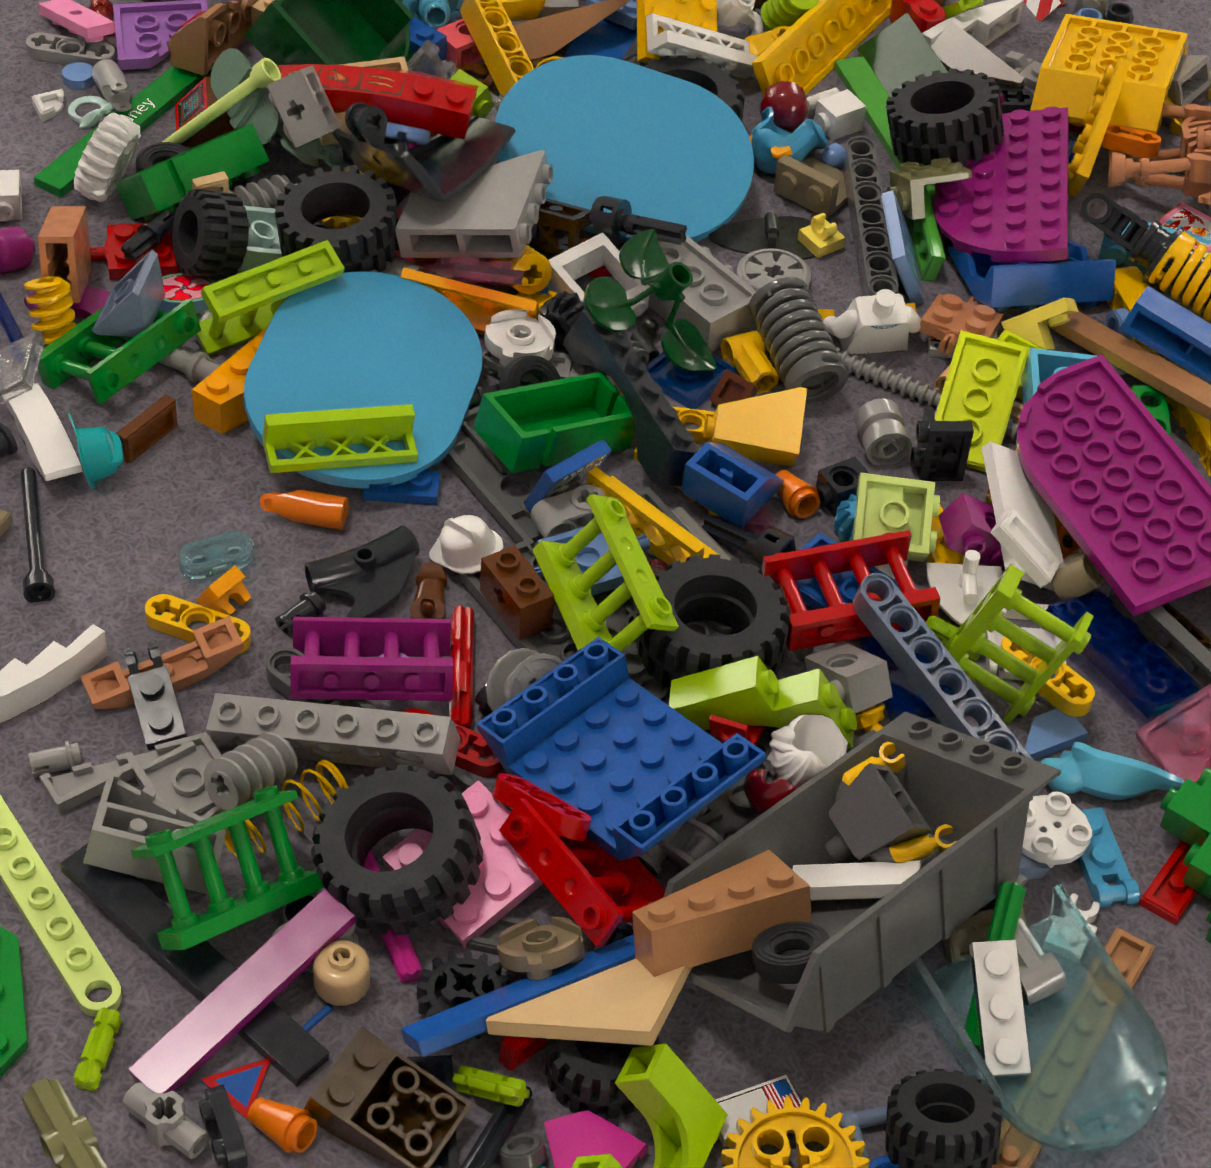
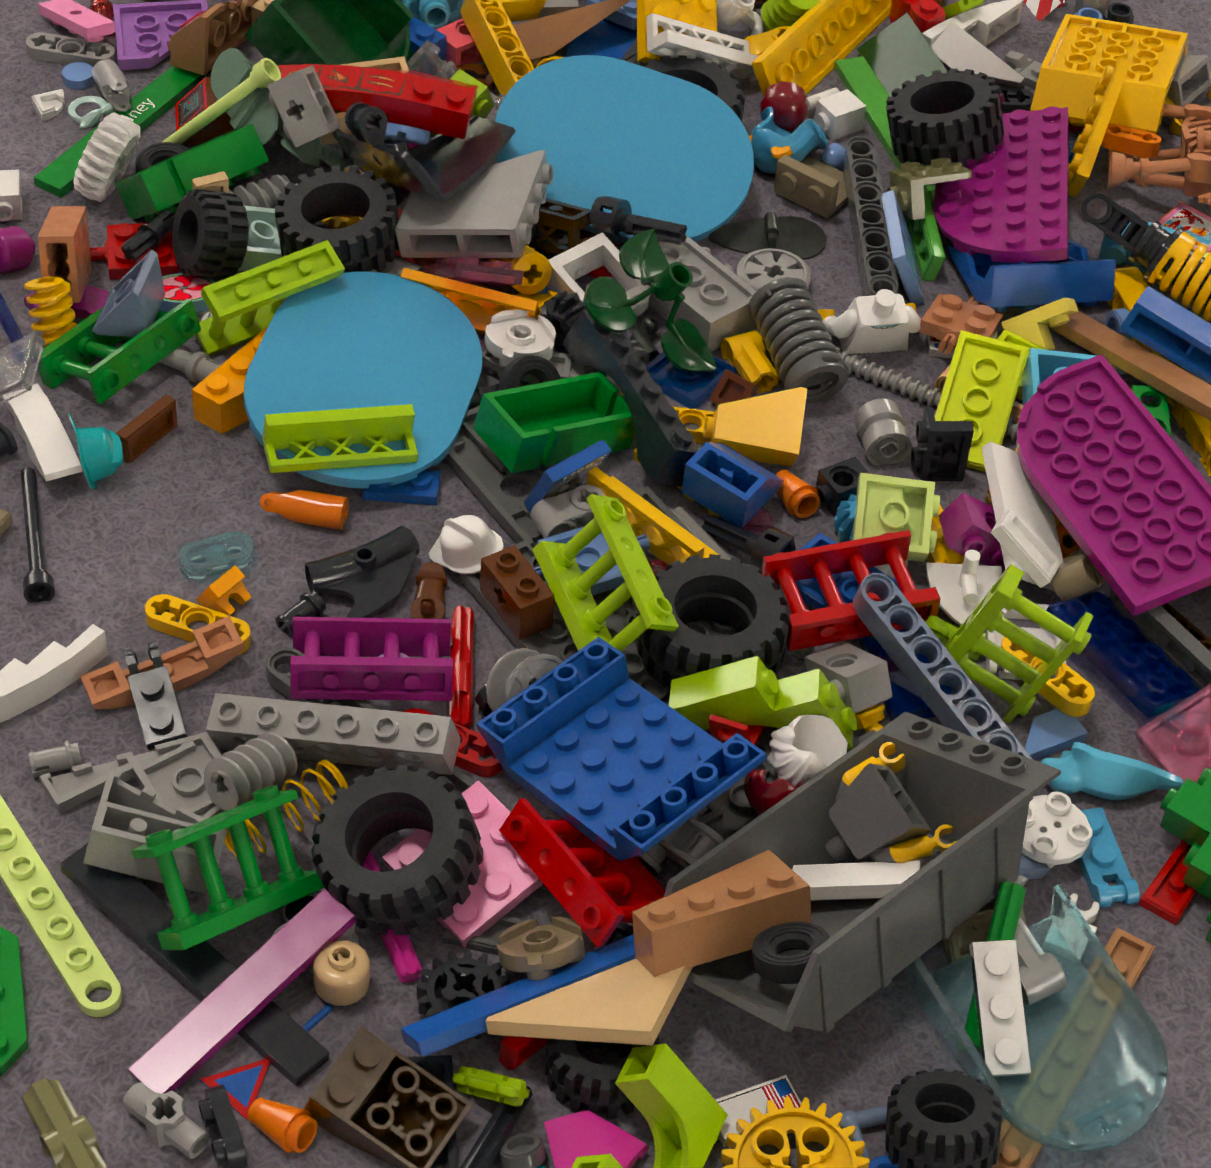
lime axle [73,1007,121,1091] -> none
red beam [492,773,592,841] -> none
light yellow tile [797,213,846,258] -> none

